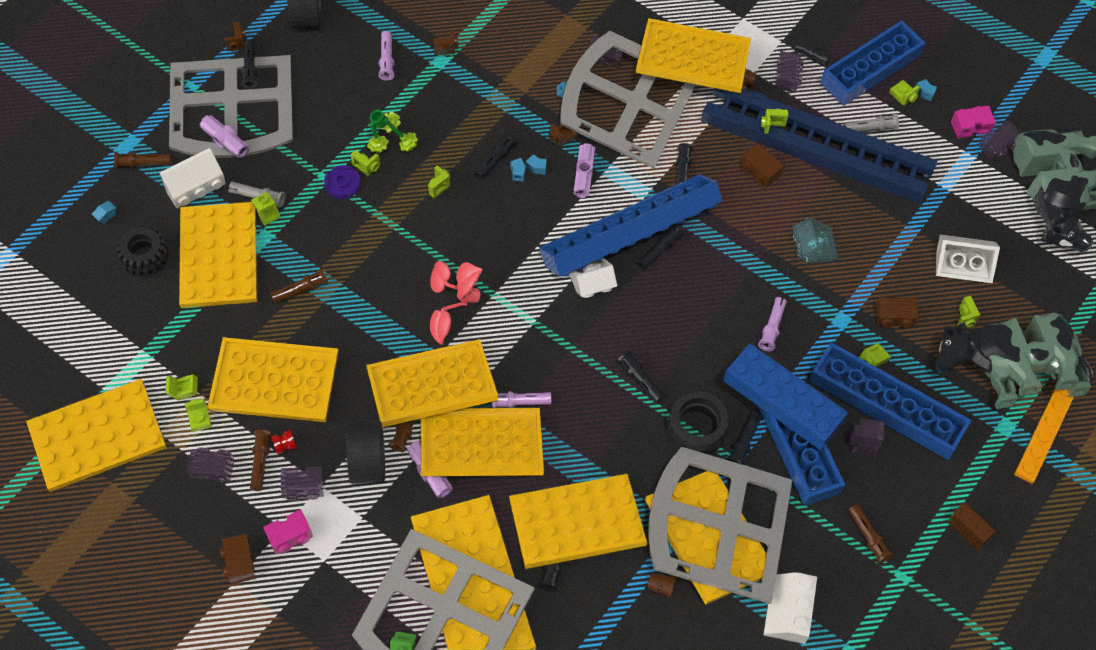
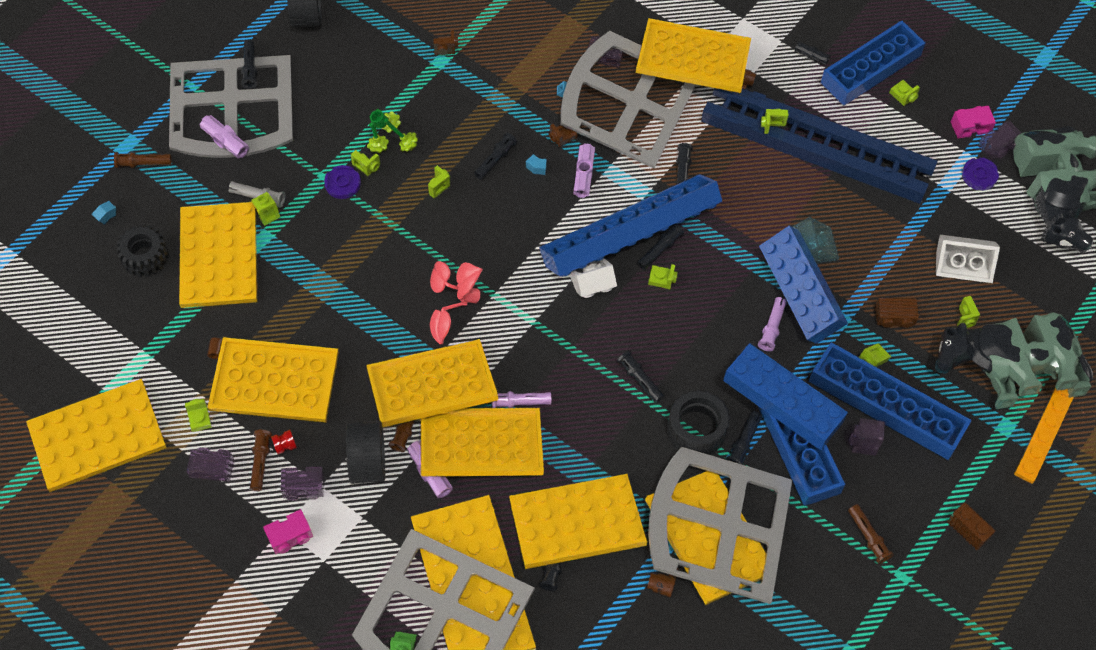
white slope [160,148,226,208] -> none
lime bracket [165,374,198,400] -> none
reddish brown brick [220,534,256,584] -> none
reddish brown bracket [225,21,247,51] -> none
reddish brown pin [270,268,329,304] -> none
lavender pin [379,31,394,81] -> none
dark azure piece [510,158,526,182] -> none
reddish brown brick [740,144,784,188] -> none
white slope [763,572,817,644] -> none
clear purple brick [775,51,804,92] -> none
light grey pin [843,113,899,132] -> none
dark azure piece [916,79,937,101] -> none
none -> reddish brown hinge [207,338,222,359]
none -> lime bracket [648,264,678,289]
none -> brick [759,225,848,344]
none -> dark purple tile [962,157,999,191]

